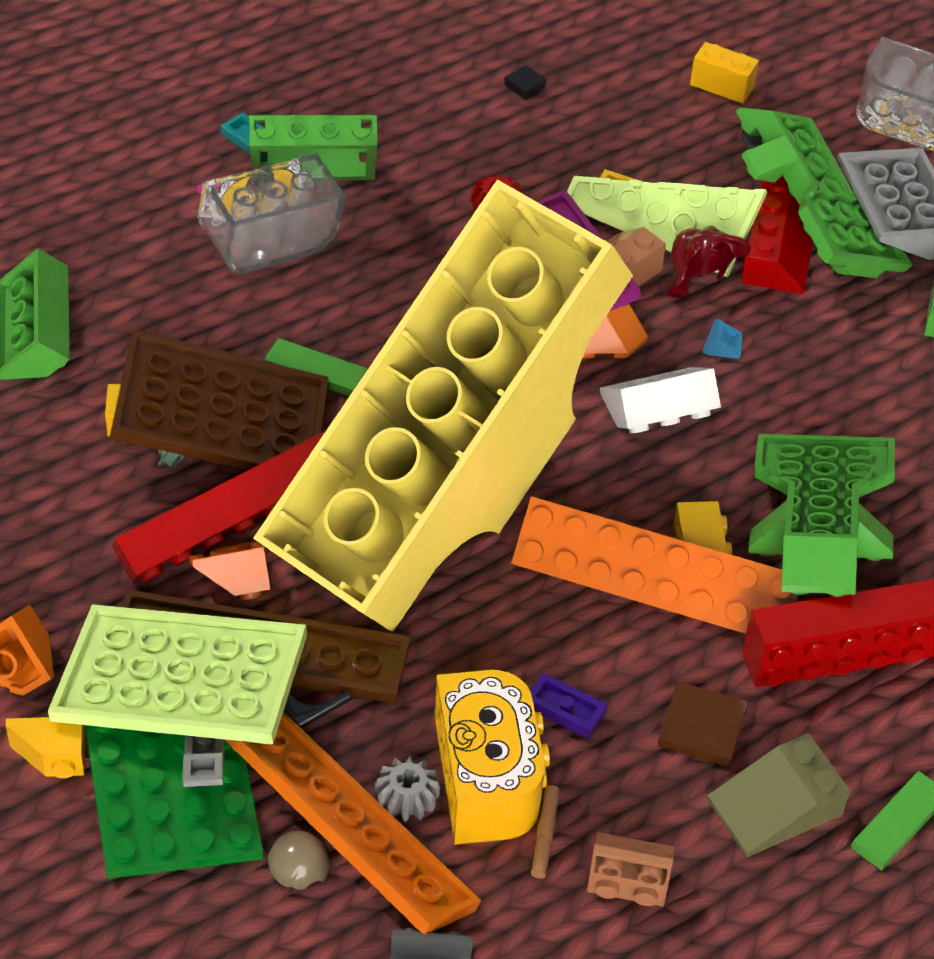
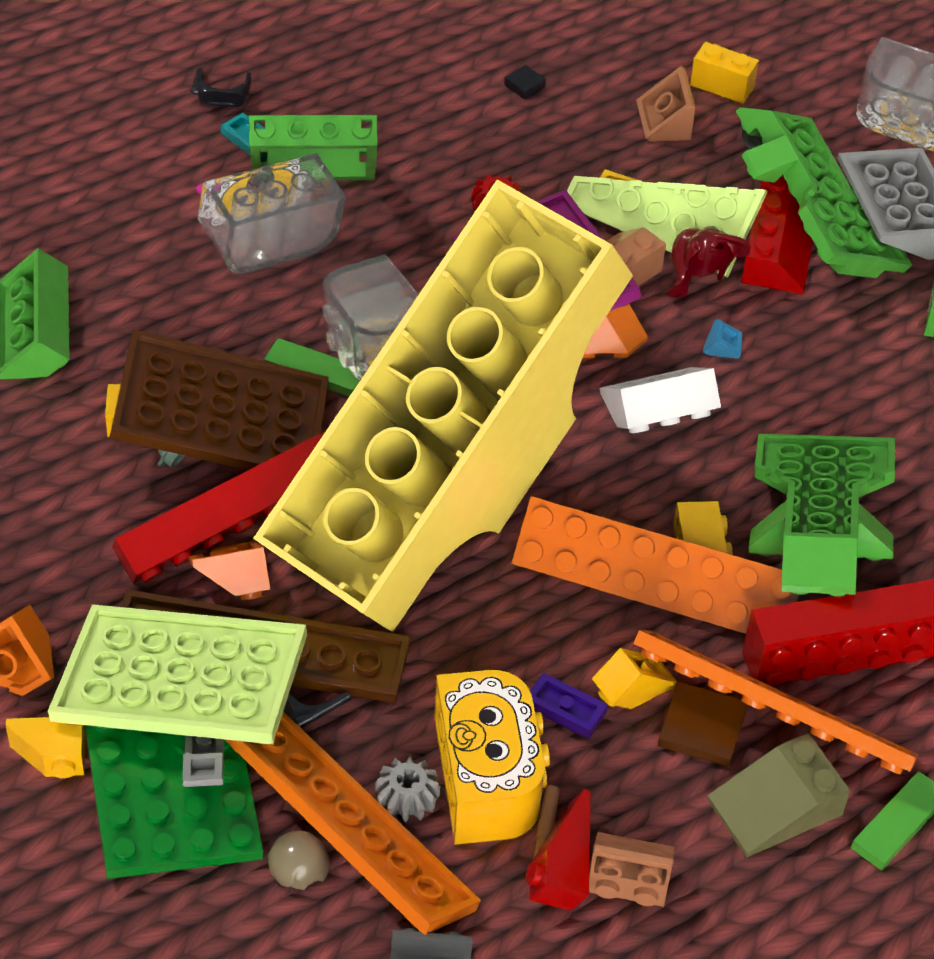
none -> black helmet [191,68,251,107]
none -> clear brick [323,254,419,382]
none -> red slope [526,789,591,911]
none -> yellow slope [592,648,677,709]
none -> orange plate [633,630,919,774]
none -> nougat slope [636,66,696,142]

